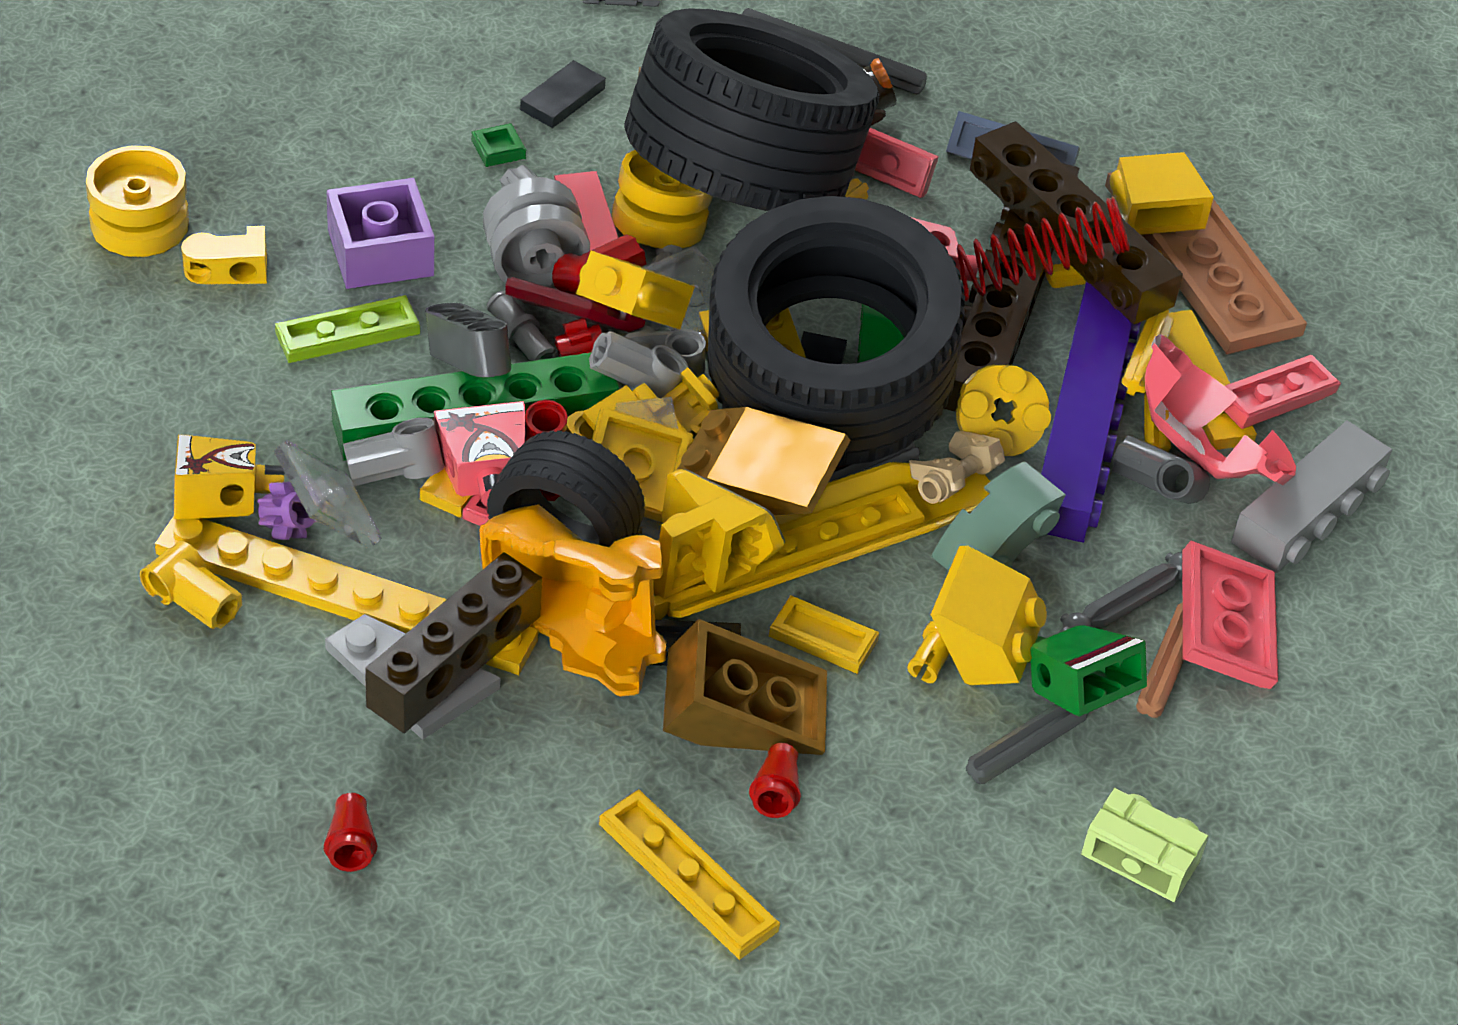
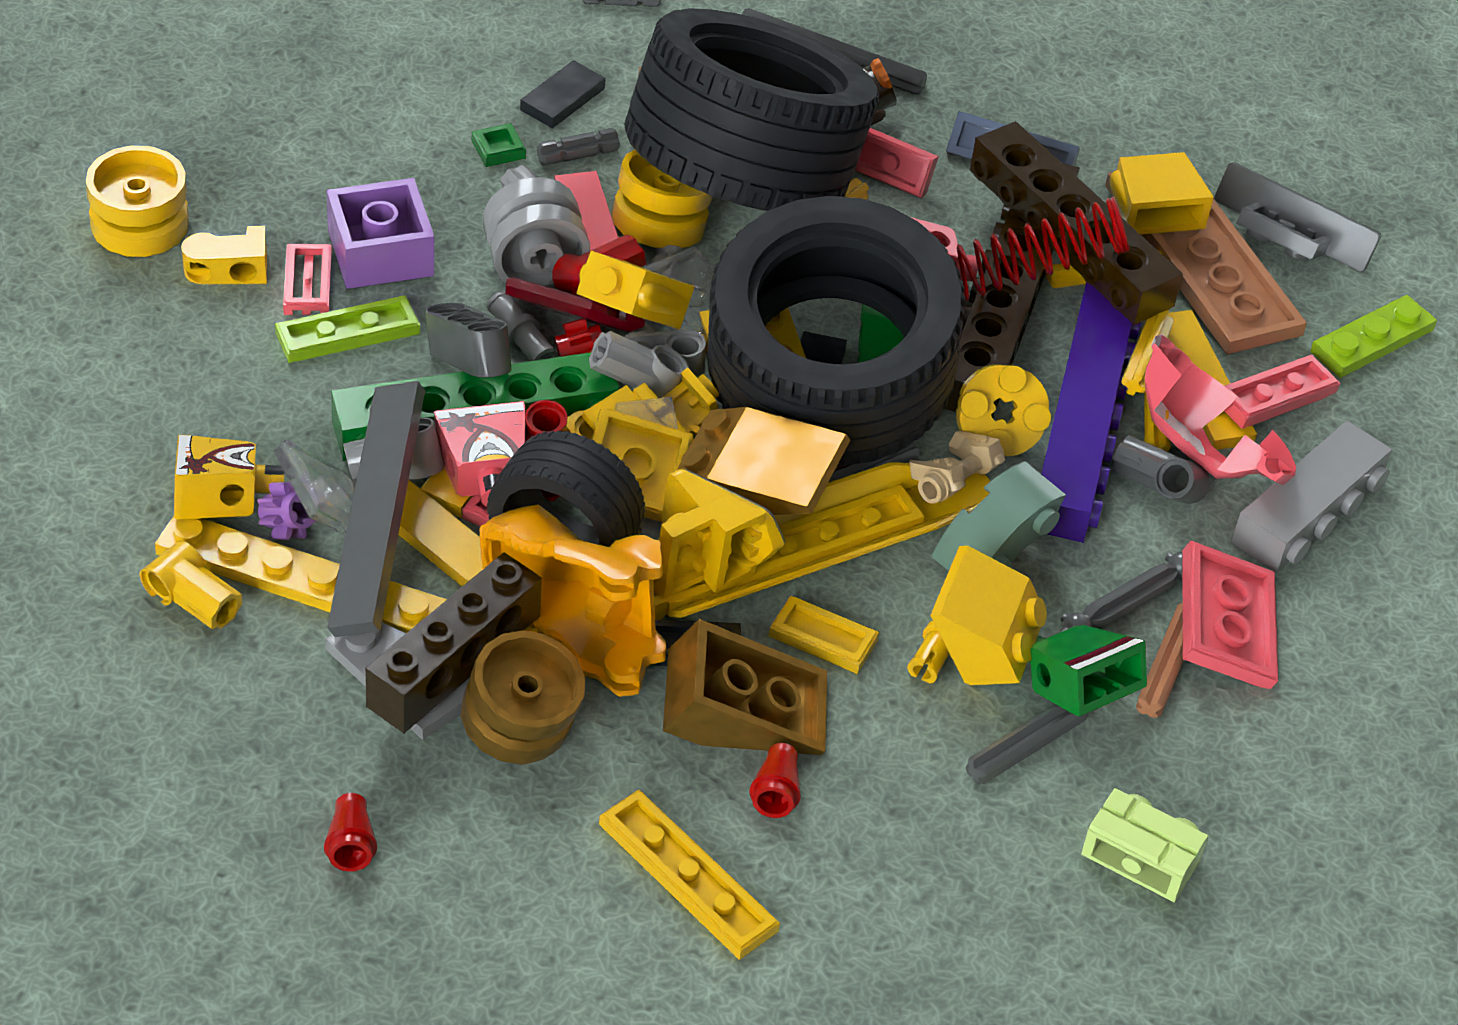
none -> tile [283,244,332,315]
none -> dark grey tile [327,381,425,637]
none -> yellow tile [398,480,483,587]
none -> pearl gold wheel [460,630,585,765]
none -> dark grey axle [537,128,620,166]
none -> dark grey bracket [1214,162,1381,271]
none -> lime plate [1310,294,1437,378]

